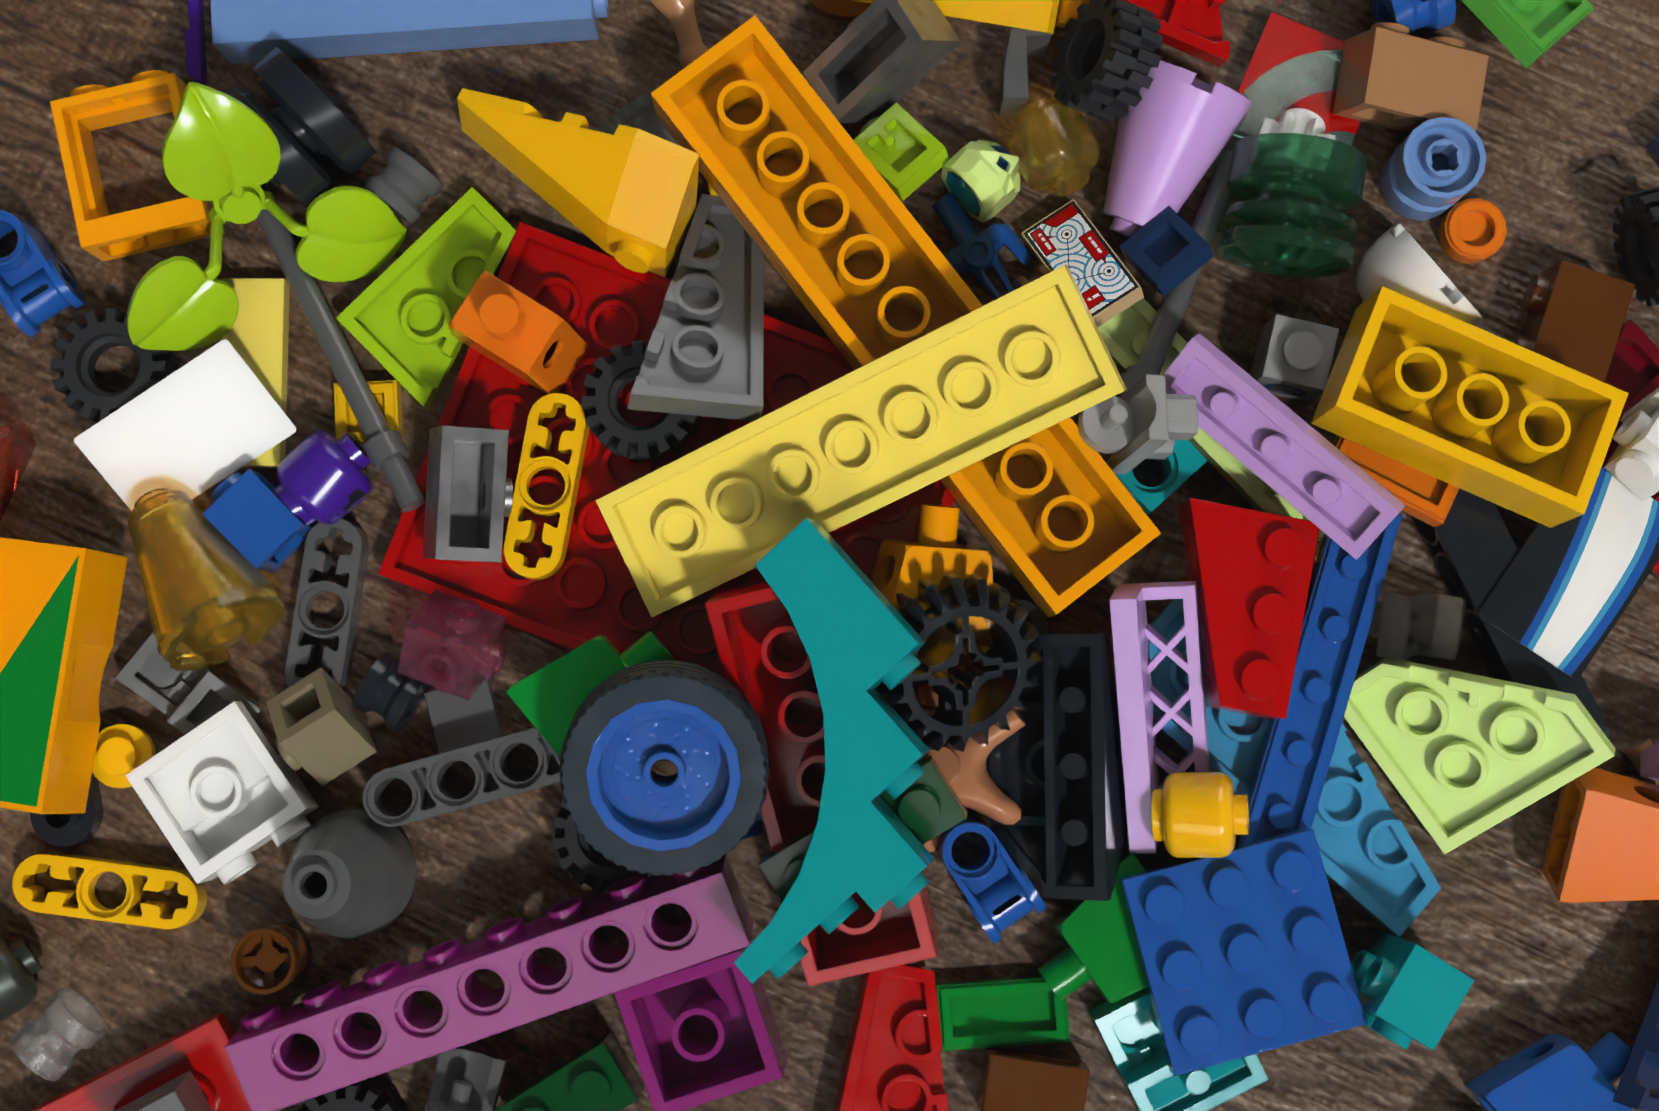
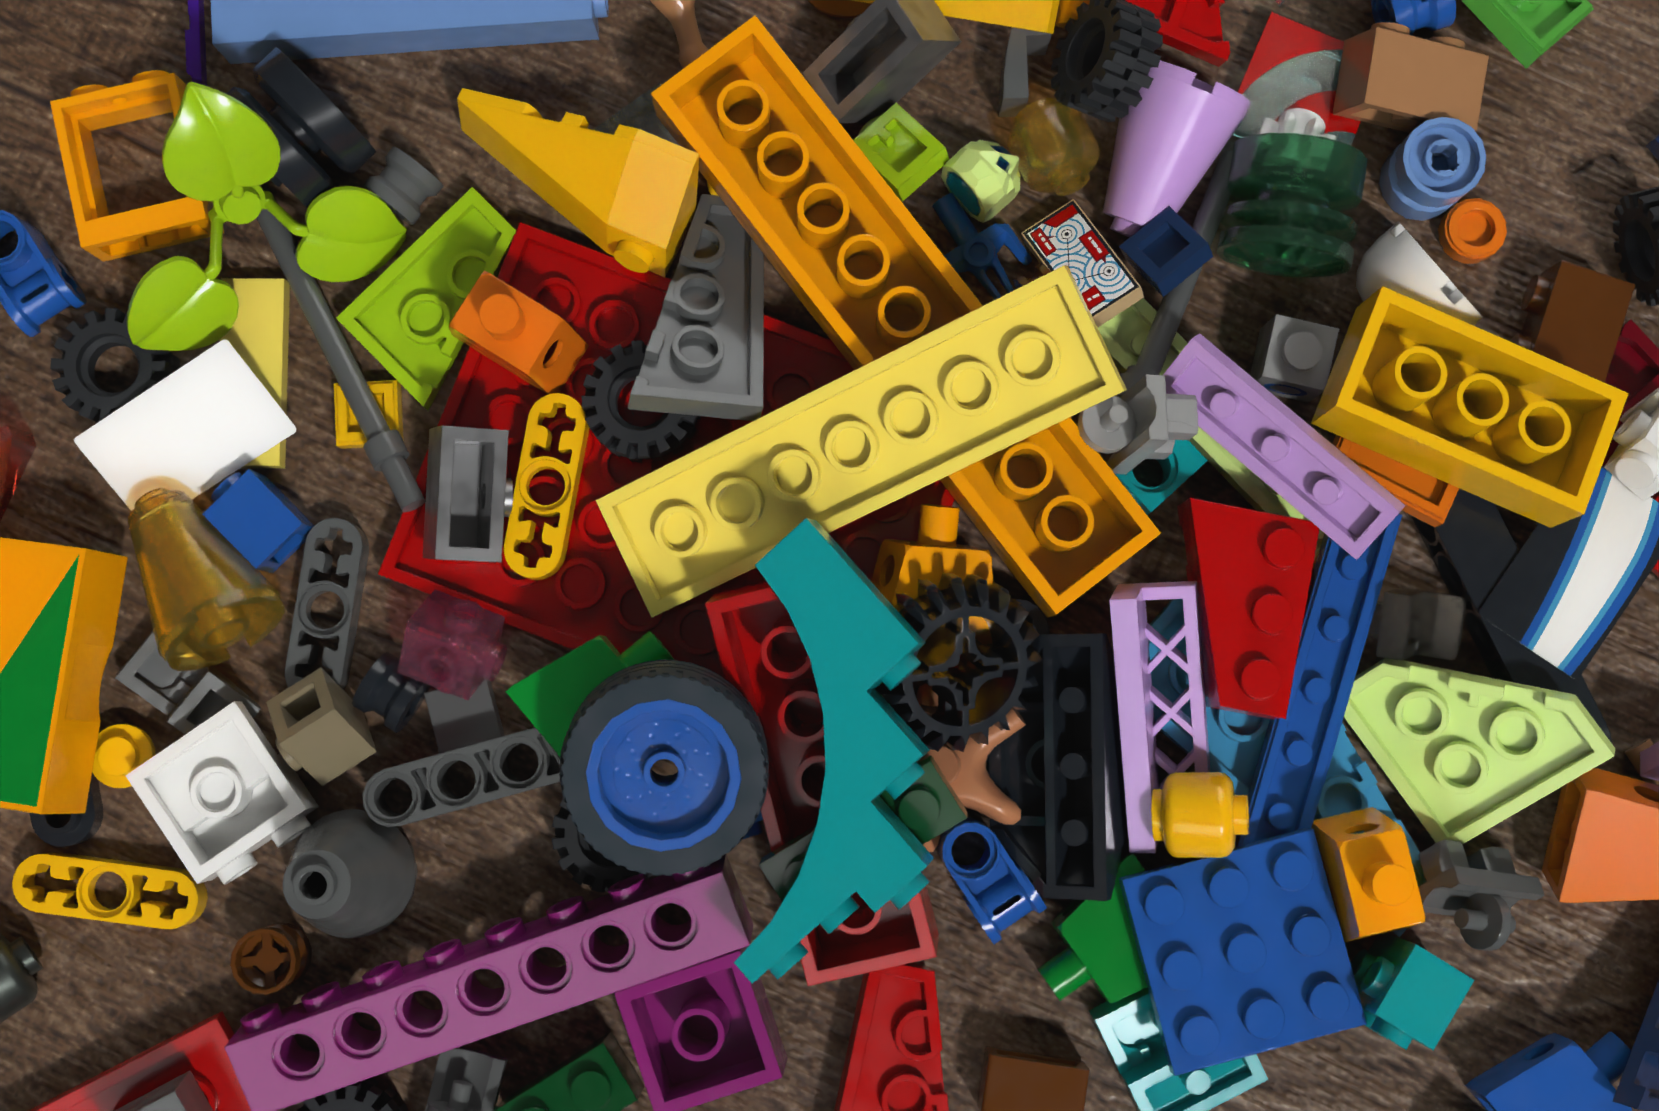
clear wheel [10,988,108,1082] -> none
dark purple head [274,431,372,525] -> none
green tile [936,976,1070,1051] -> none
none -> light orange torso [1311,807,1425,942]
none -> dark grey hips [1418,840,1545,951]

